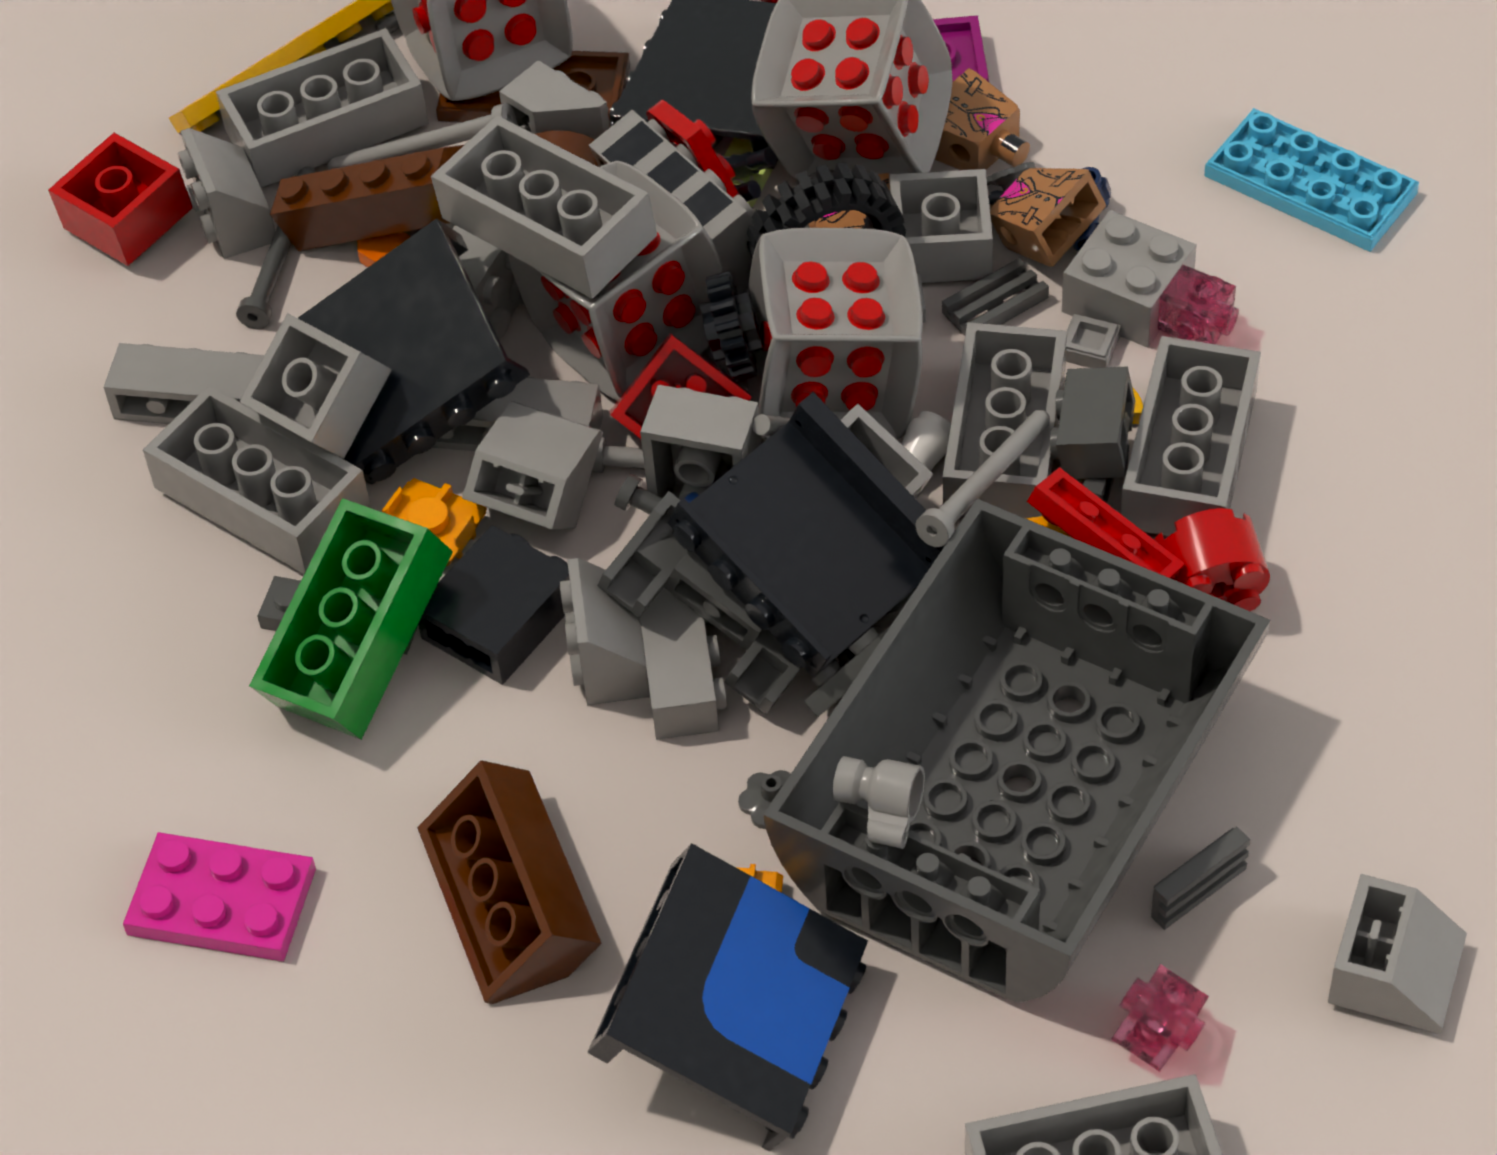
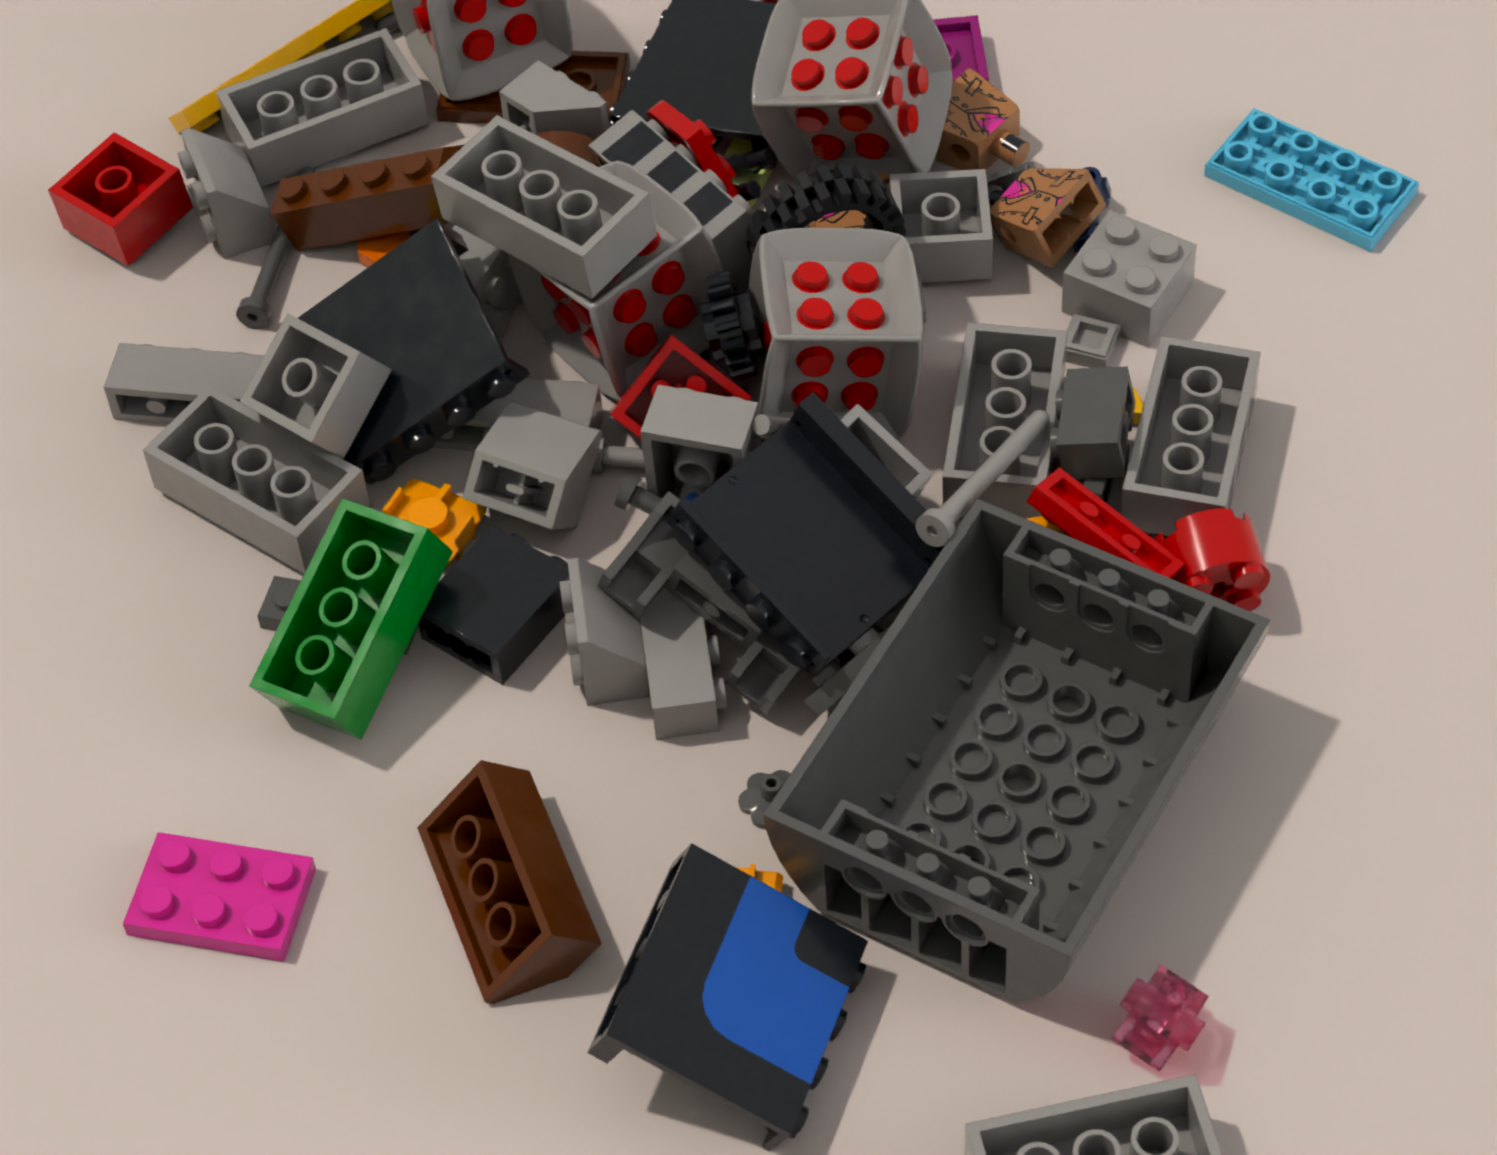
light grey bar [328,103,518,170] -> none
light grey piece [833,756,925,849] -> none
white cone [902,411,951,471] -> none
dark grey tile [942,258,1049,335] -> none
dark grey tile [1151,827,1250,930] -> none
clear pink brick [1158,265,1239,344] -> none
light grey slope [1328,874,1467,1034] -> none

